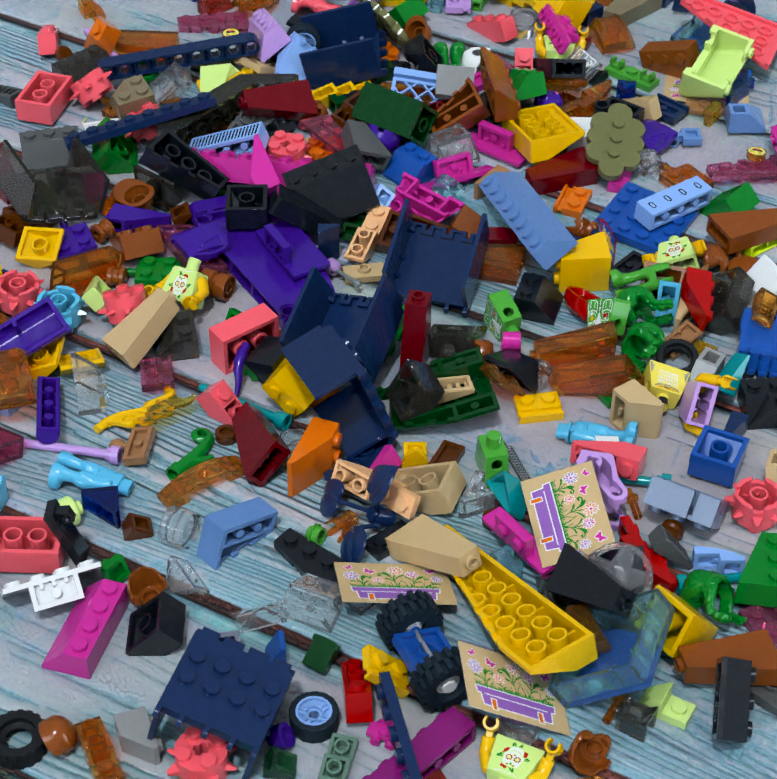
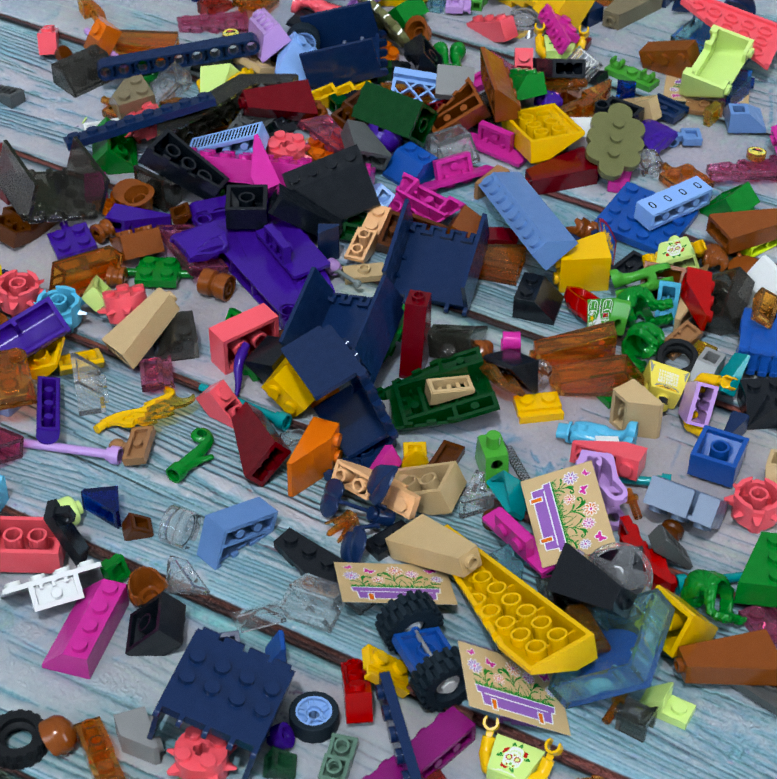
coral brick [15,70,74,125] -> none
yellow slope [15,226,65,269] -> none
dark grey slope [19,125,84,174] -> none
medium azure piece [48,450,134,497] -> none
coral brick [69,67,115,109] -> none
torso [144,257,209,310] -> none
clear orange slope [157,456,244,512] -> none
reddish brown tile [215,424,237,446] -> none
dark green tile [302,634,342,675] -> none
bright green plate [305,523,327,546] -> none
dark pink piece [366,719,395,751] -> none
clear smoke slope [385,358,445,422] -> none
clear light blue leg [432,174,466,199] -> none
white piece [461,47,493,73] -> none
bright green torso [483,289,523,342] -> none
clear hair [498,717,539,746] -> none
orange plate [553,184,593,219] -> none
dark orange hair [568,730,612,776] -> none
clear orange slope [588,14,636,55] -> none
light blue slope [691,546,746,574] -> none
black slope [711,656,756,743] -> none

